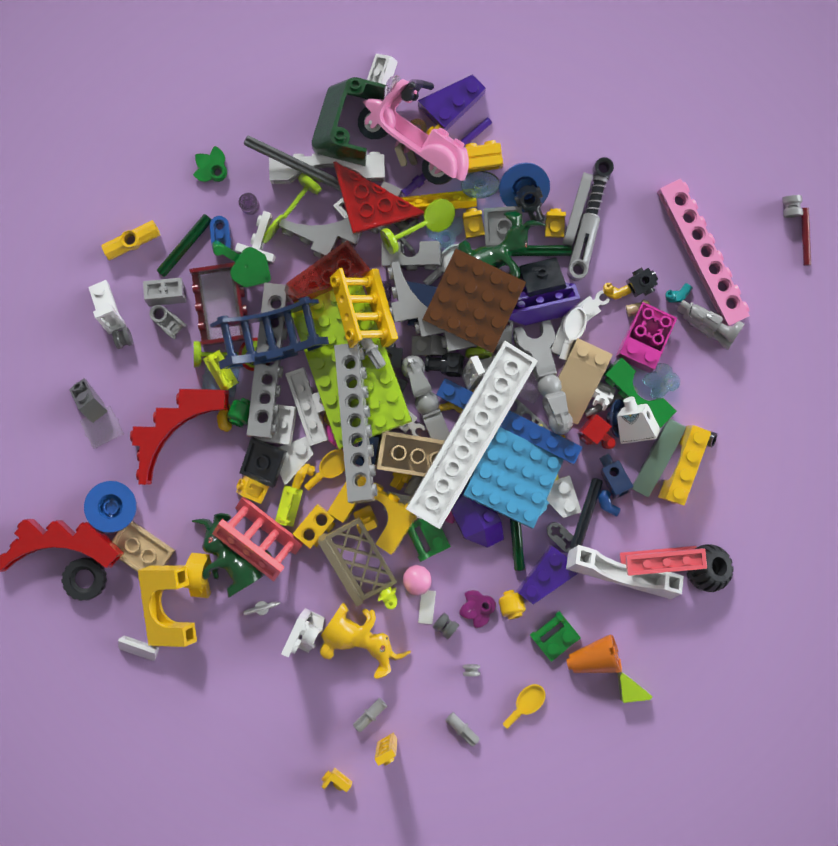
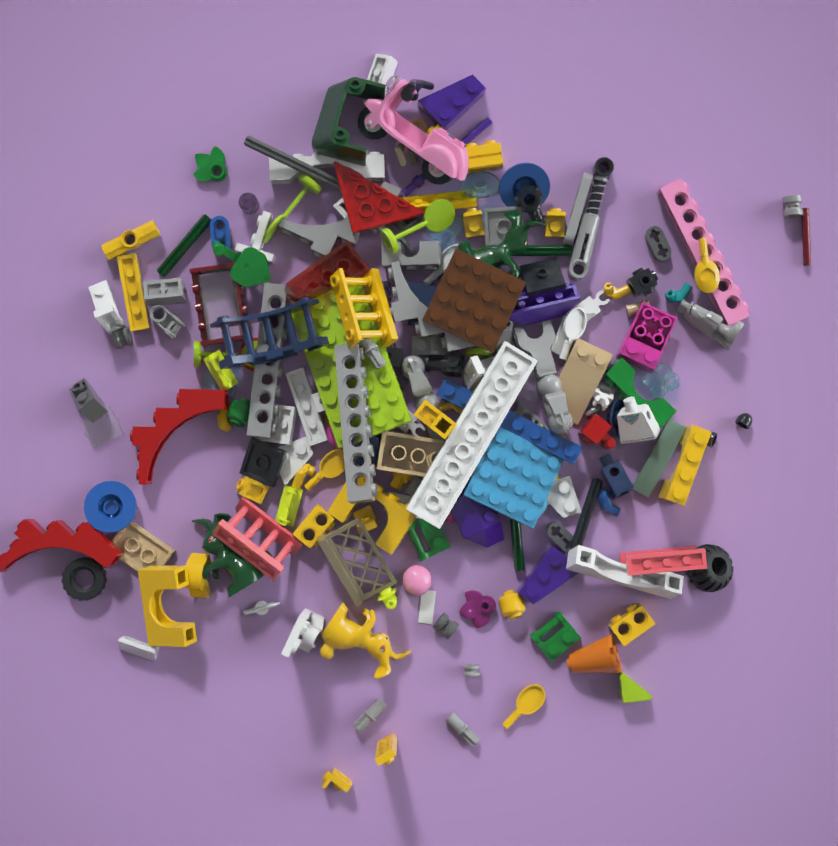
none -> yellow plate [117,253,151,332]
none -> yellow brick [413,400,457,439]
none -> yellow brick [608,603,655,646]
none -> dark grey beam [645,226,671,262]
none -> yellow piece [694,238,720,293]
none -> black hinge [735,413,753,429]

